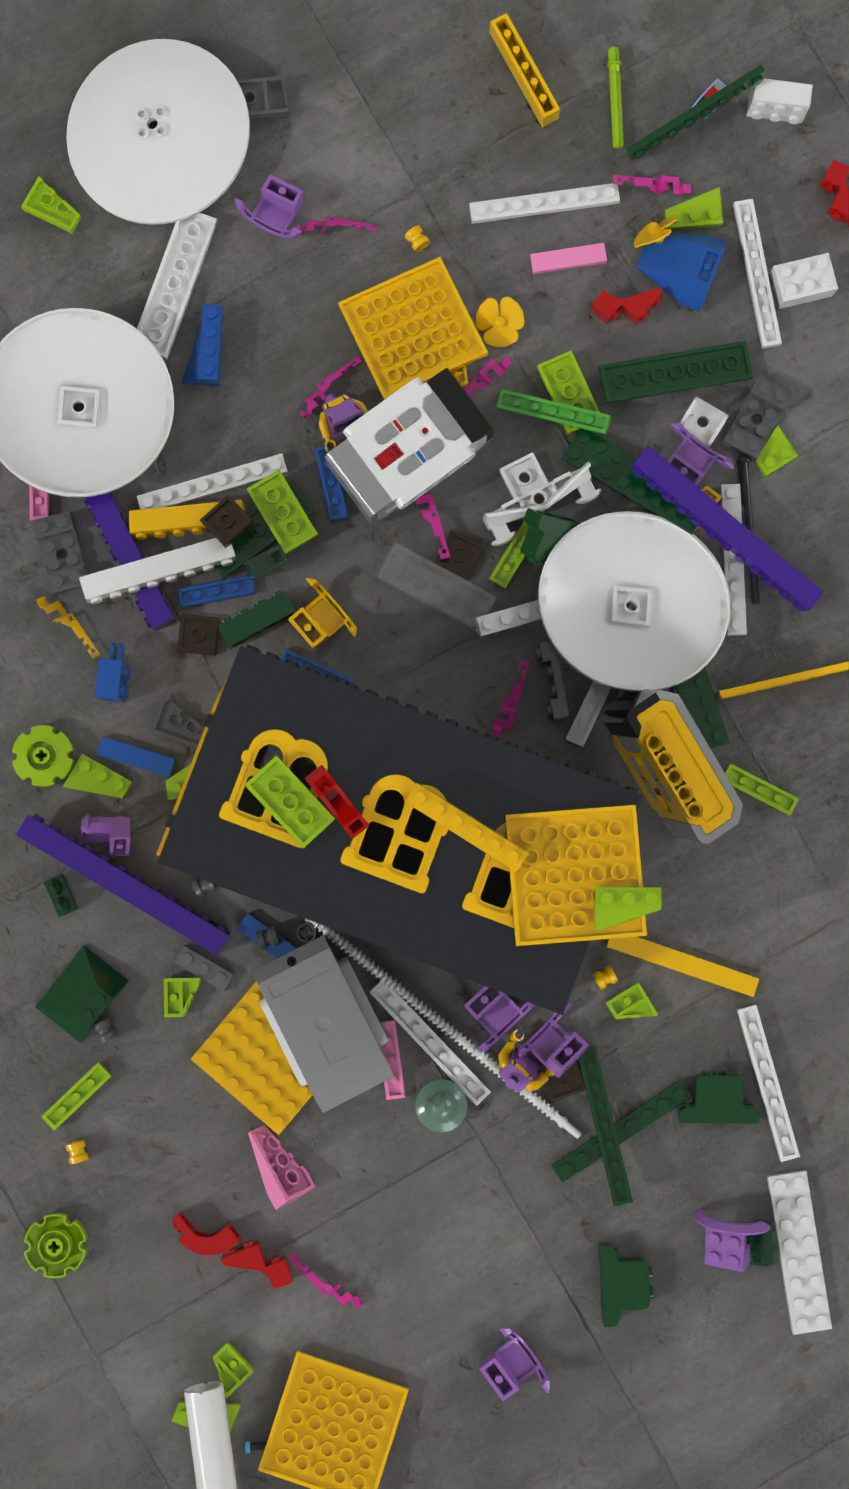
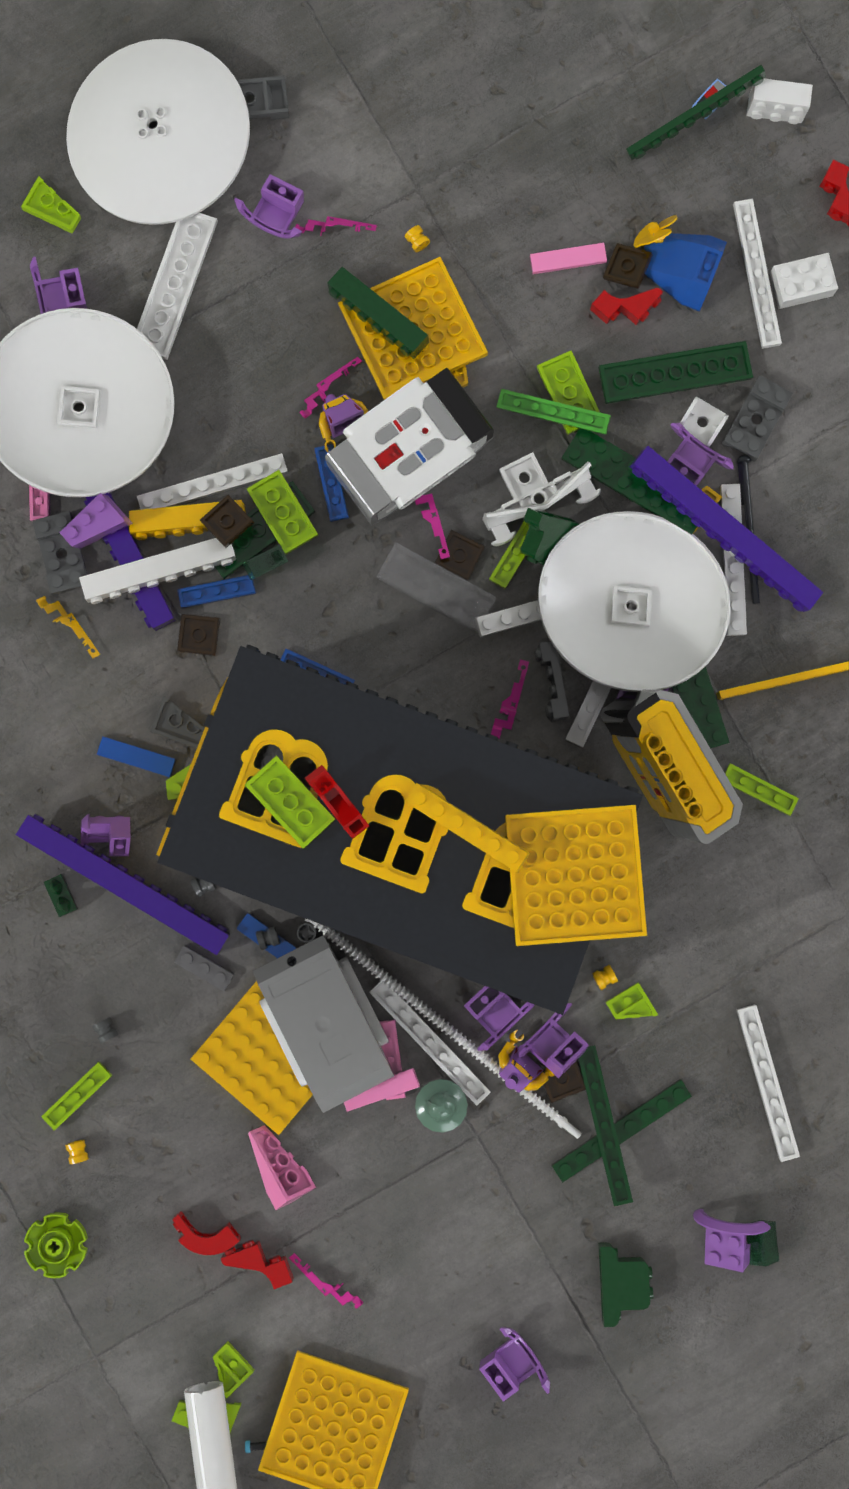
lime piece [12,725,75,787] -> none
dark green slope [36,946,129,1043] -> none
lime wing [63,754,133,799] -> none
blue brick [95,642,131,703] -> none
lime wing [164,977,202,1017] -> none
blue wedge [182,304,224,386] -> none
dark green brick [218,590,297,649] -> none
yellow piece [288,578,357,650] -> none
dark pink piece [460,356,513,400] -> none
white plate [469,183,620,224] -> none
yellow piece [476,296,525,347] -> none
yellow brick [489,13,560,128] -> none
lime wing [595,887,662,931] -> none
yellow tile [606,937,759,997] -> none
lime axle [607,47,624,149] -> none
dark pink piece [613,175,692,195] -> none
lime wing [664,187,723,230] -> none
dark green brick [678,1070,759,1124] -> none
lime wing [755,426,798,477] -> none
white plate [767,1170,832,1335] -> none
none -> medium lavender piece [30,257,87,314]
none -> medium lavender wedge [59,493,133,549]
none -> dark green brick [327,267,429,359]
none -> bright pink tile [344,1068,420,1112]
none -> dark brown tile [603,243,653,289]

